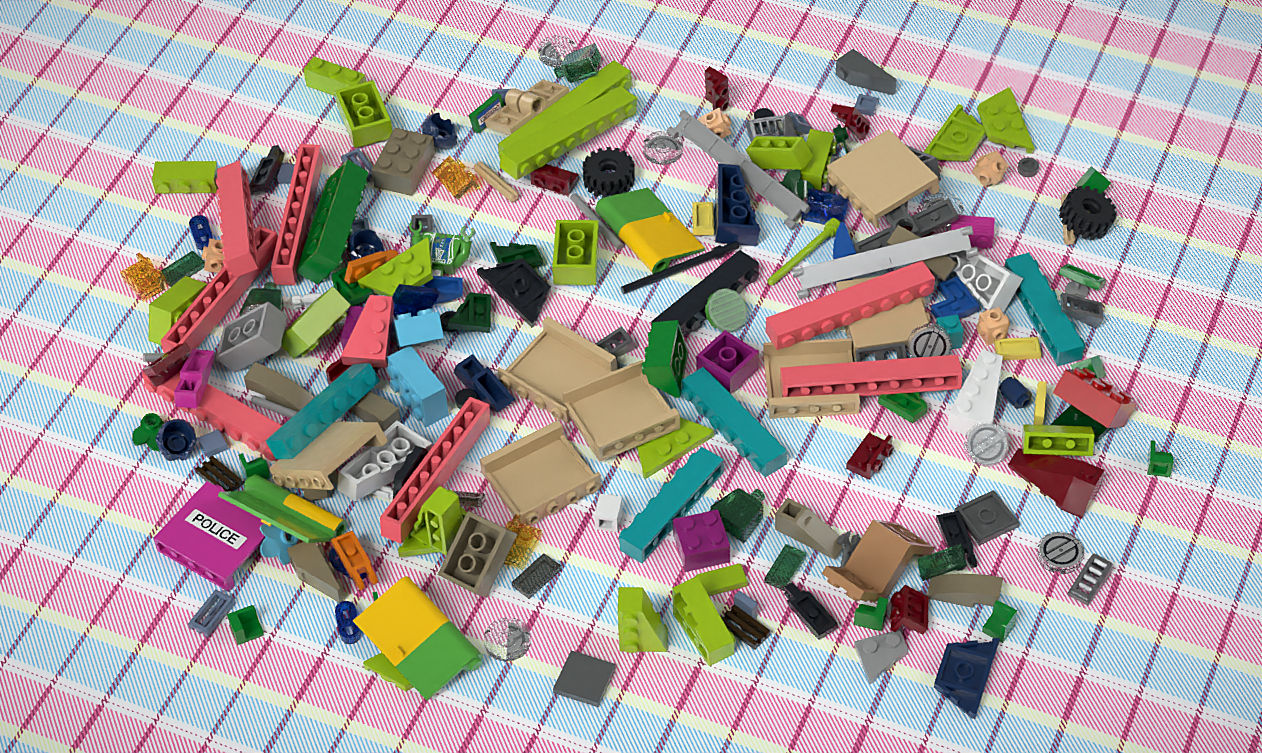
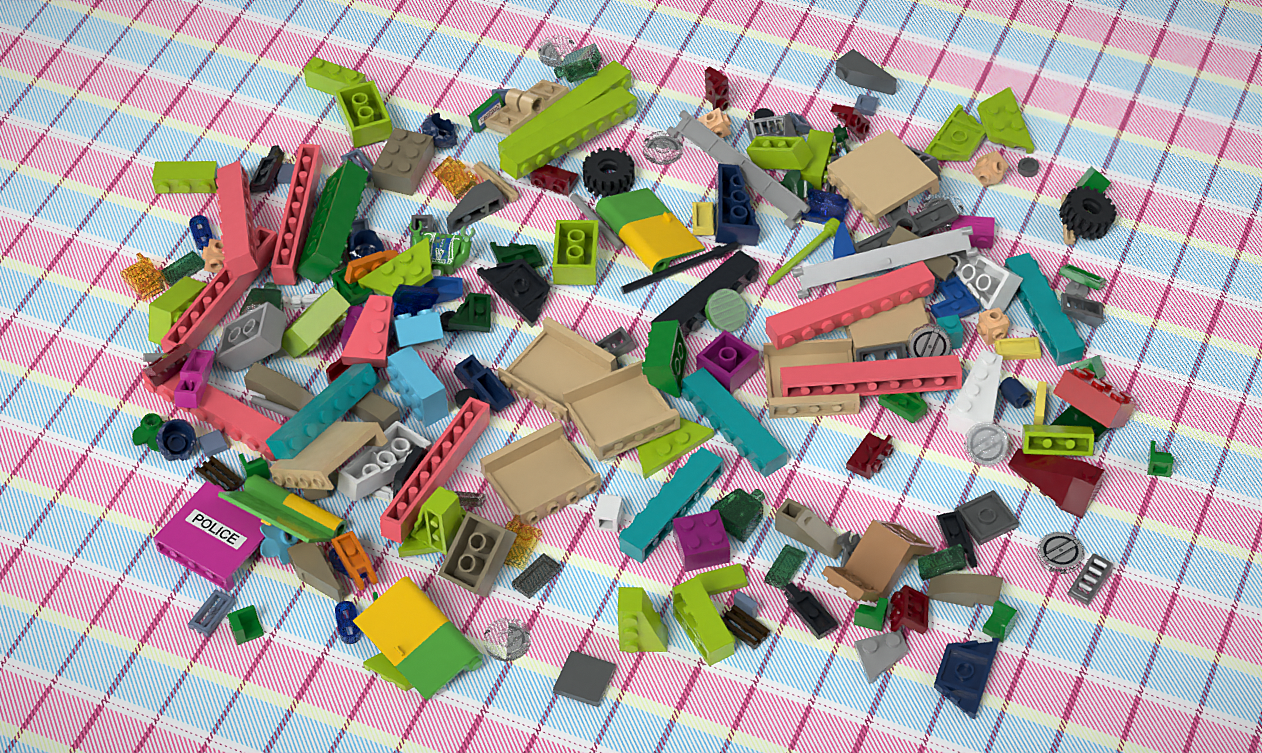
none -> dark grey slope [446,179,504,234]

